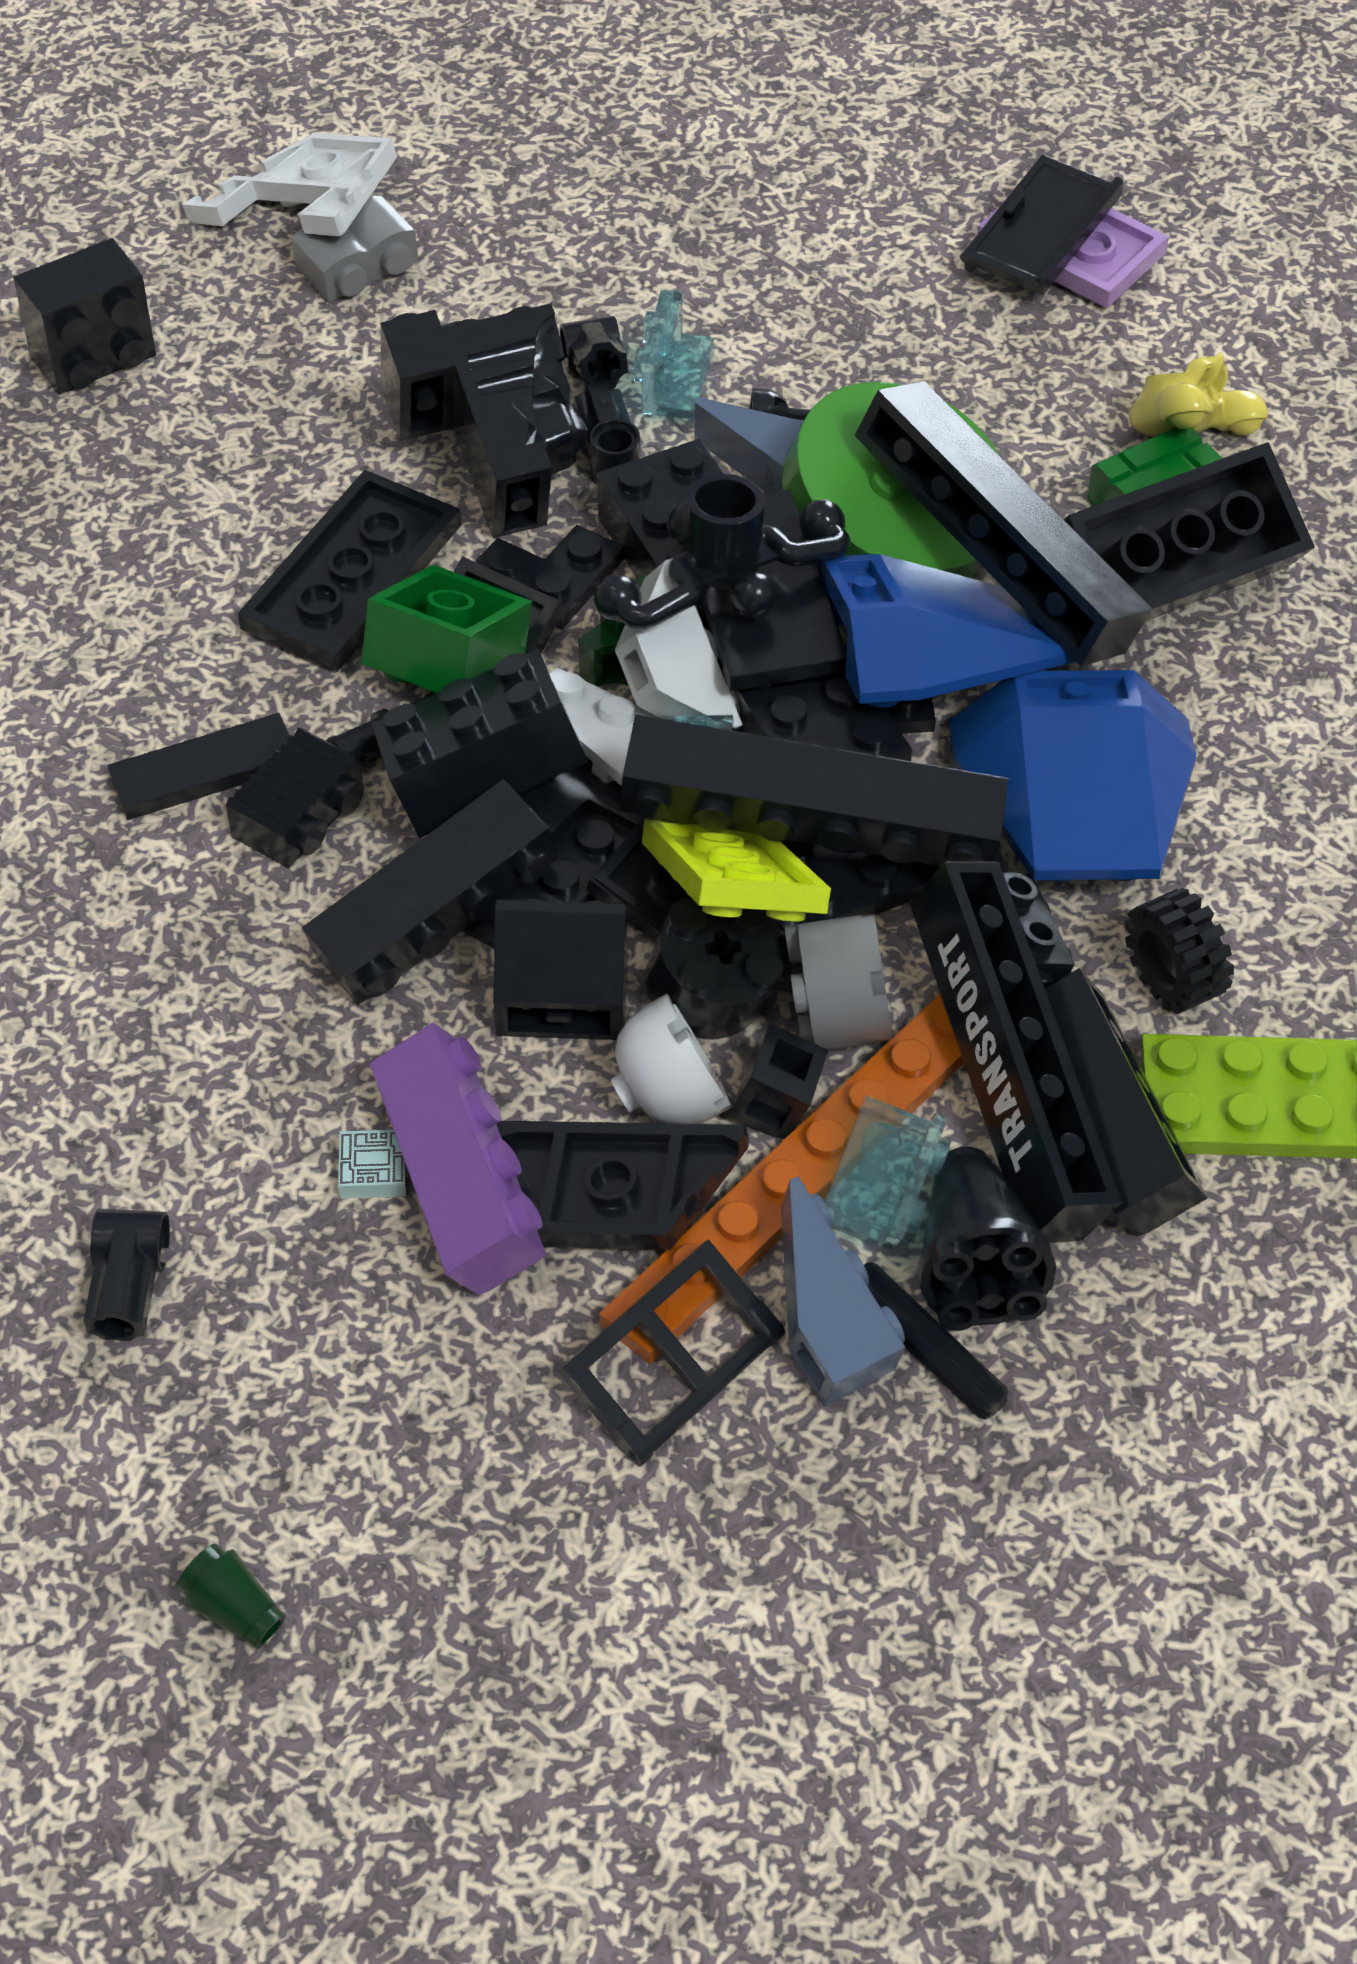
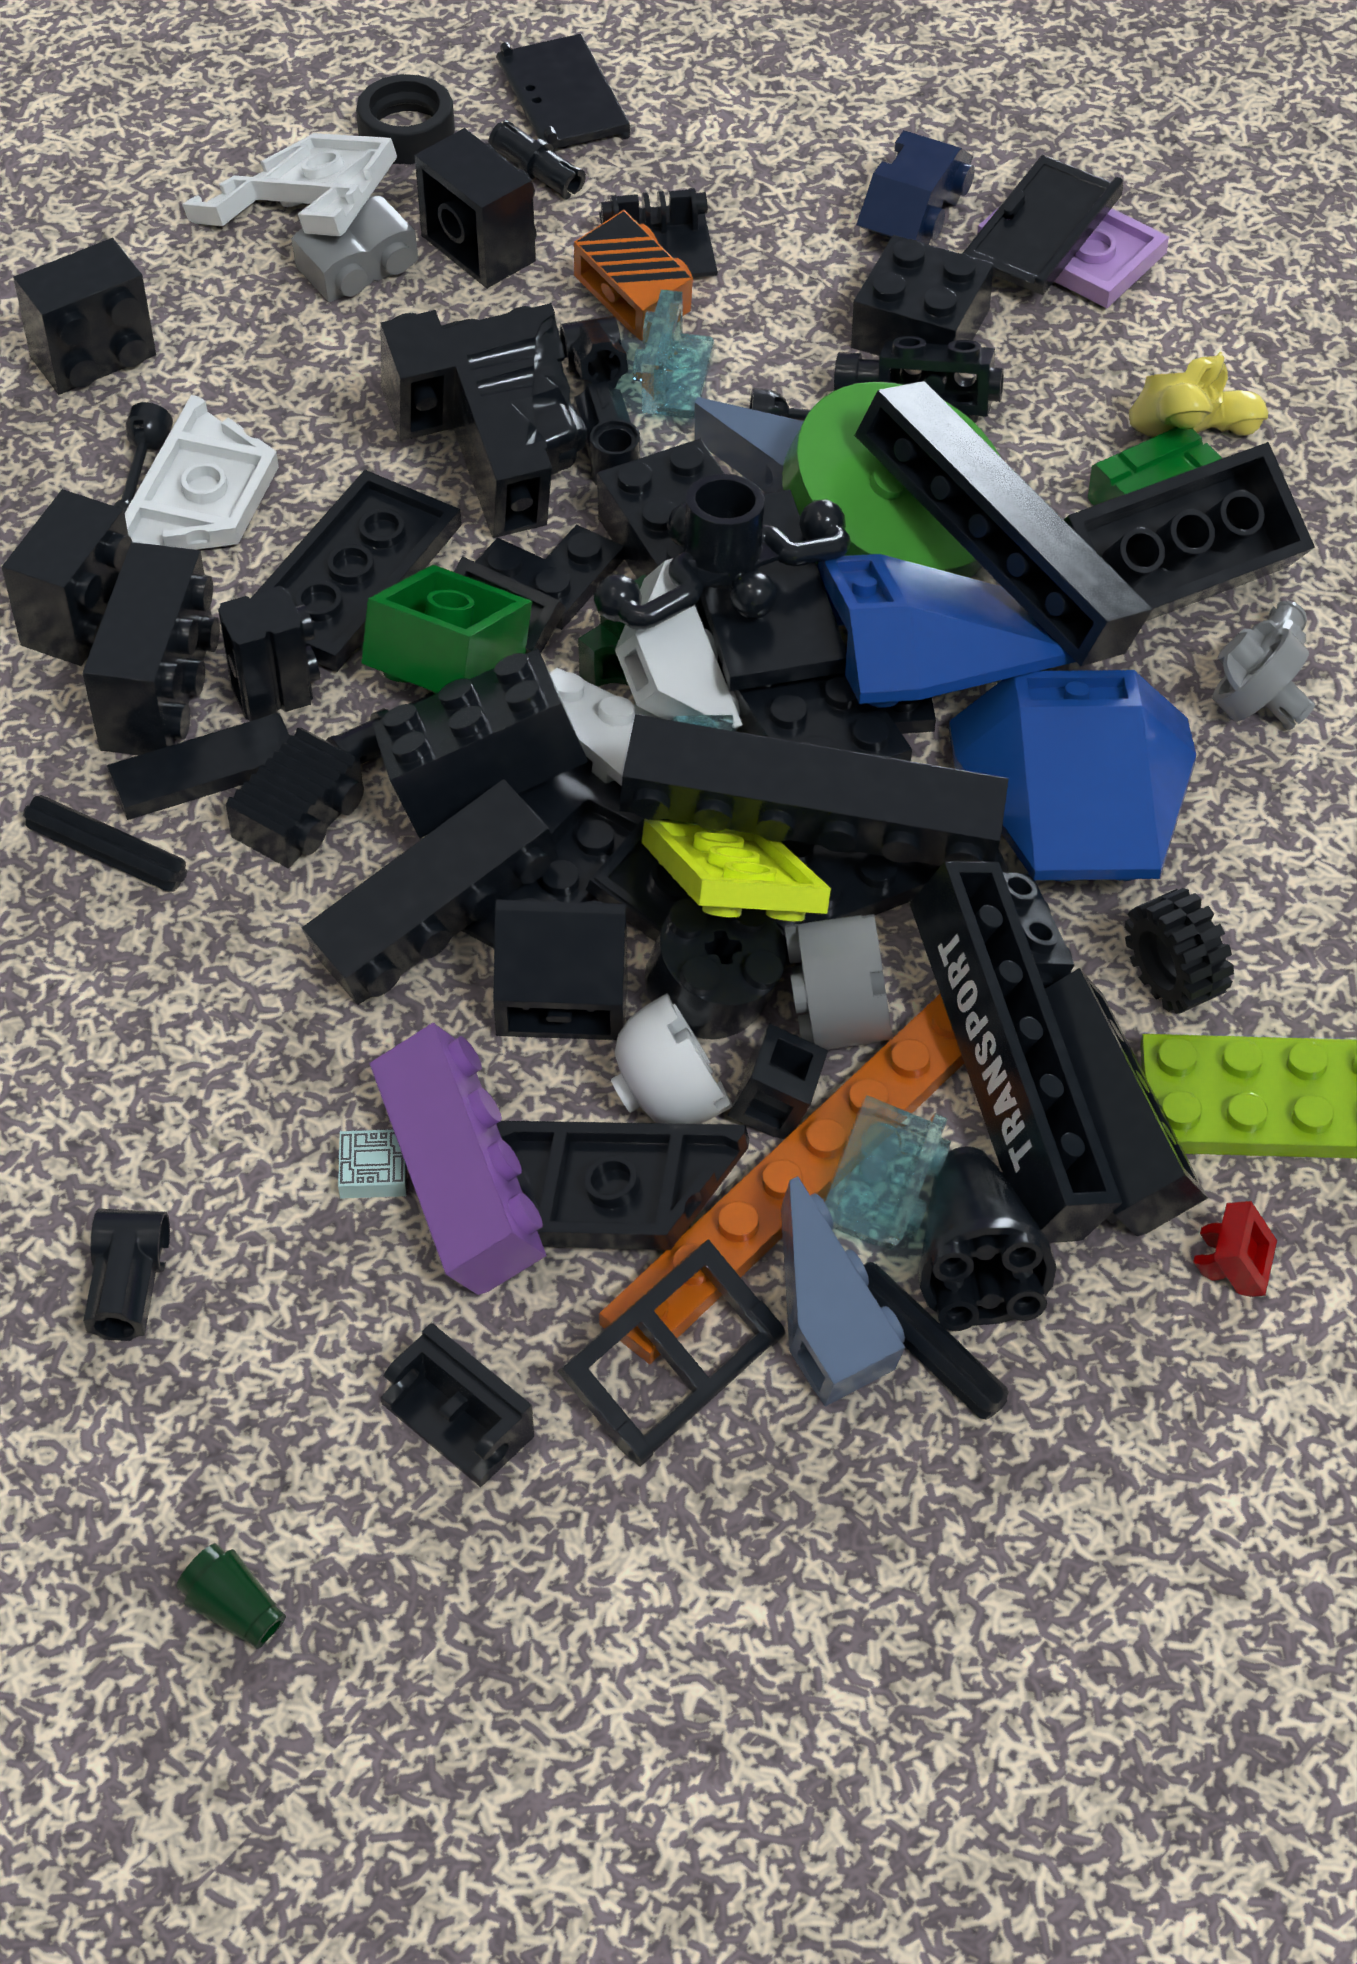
none -> black brick [2,489,132,666]
none -> black axle [23,795,188,892]
none -> black brick [83,542,220,755]
none -> black hinge [113,402,173,513]
none -> white wing [124,395,279,550]
none -> black brick [218,586,320,721]
none -> black tyre [356,74,455,165]
none -> black hinge [381,1322,534,1487]
none -> black brick [415,128,537,289]
none -> black pin [488,120,586,200]
none -> black door [496,34,630,149]
none -> orange brick [574,210,693,341]
none -> black hinge [599,188,718,278]
none -> black brick [834,336,1004,423]
none -> black brick [851,235,994,356]
none -> dark blue brick [856,130,975,245]
none -> red tile [1193,1201,1277,1297]
none -> light grey pin [1212,601,1316,730]

